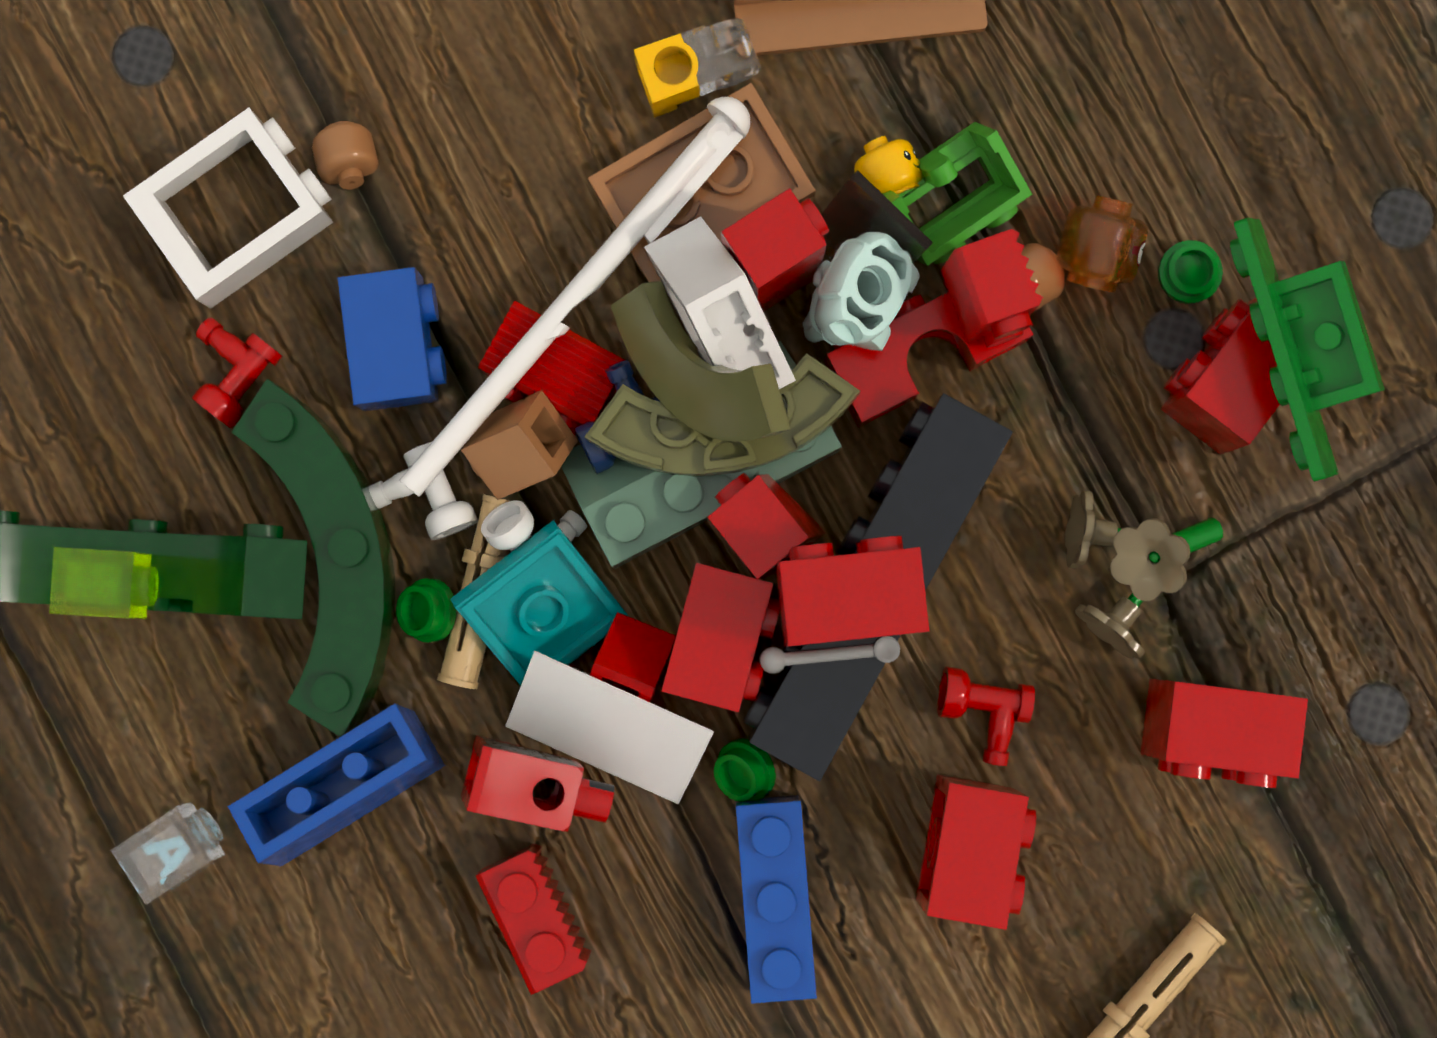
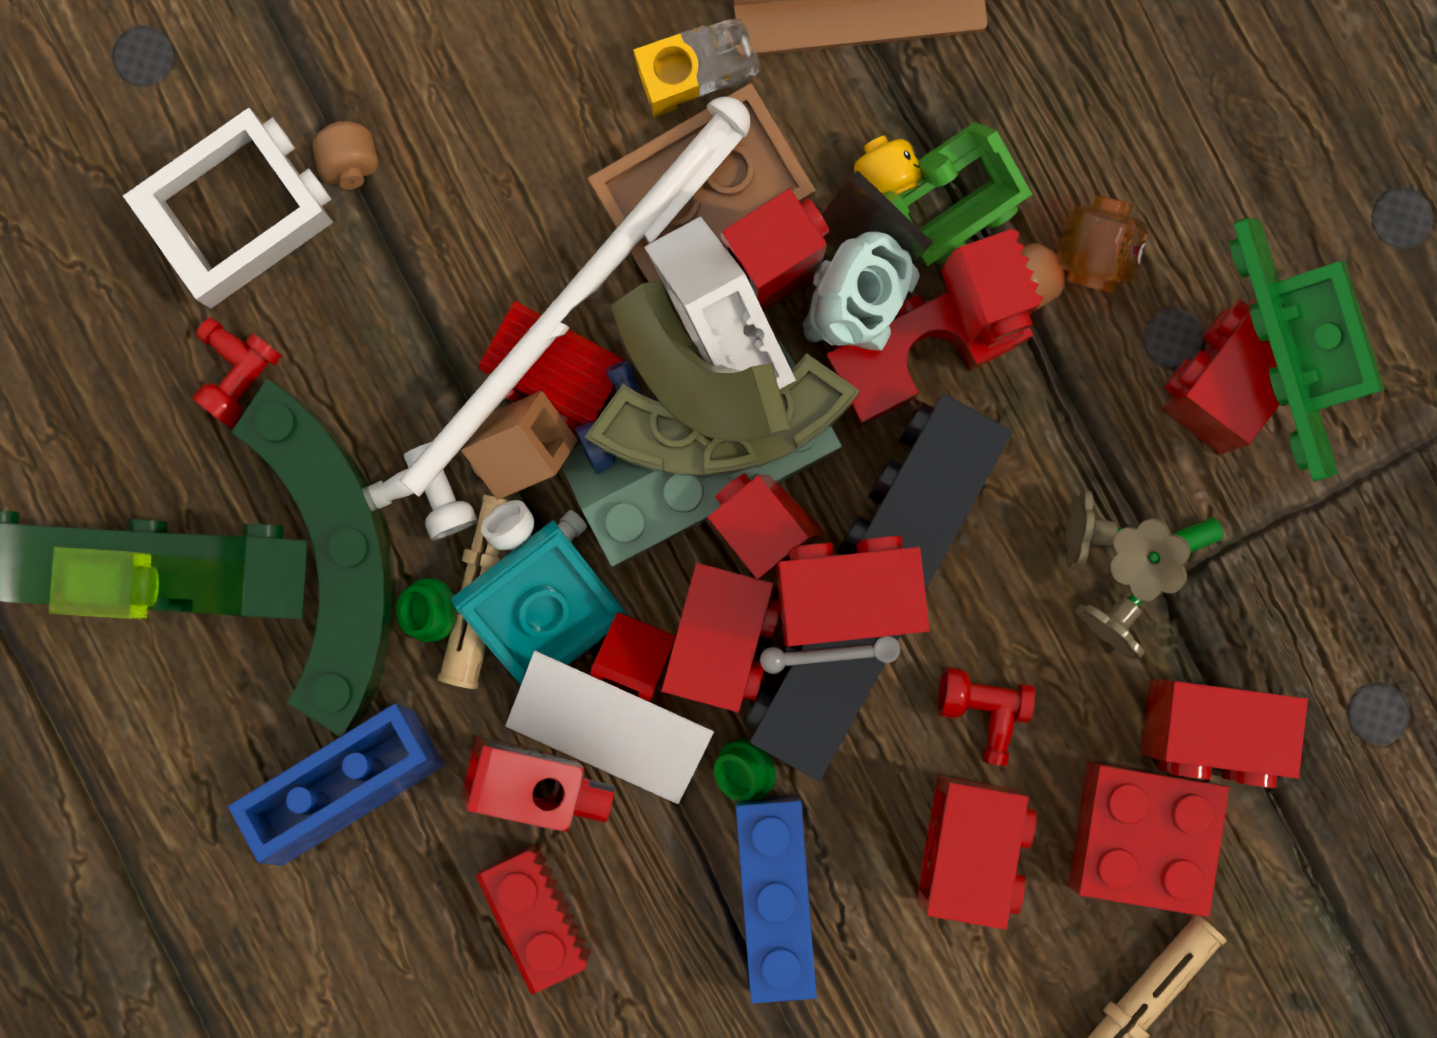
clear brick [110,802,226,905] -> none
blue brick [337,267,447,411] -> none
green plate [1158,240,1223,304] -> none
none -> red brick [1068,761,1229,917]

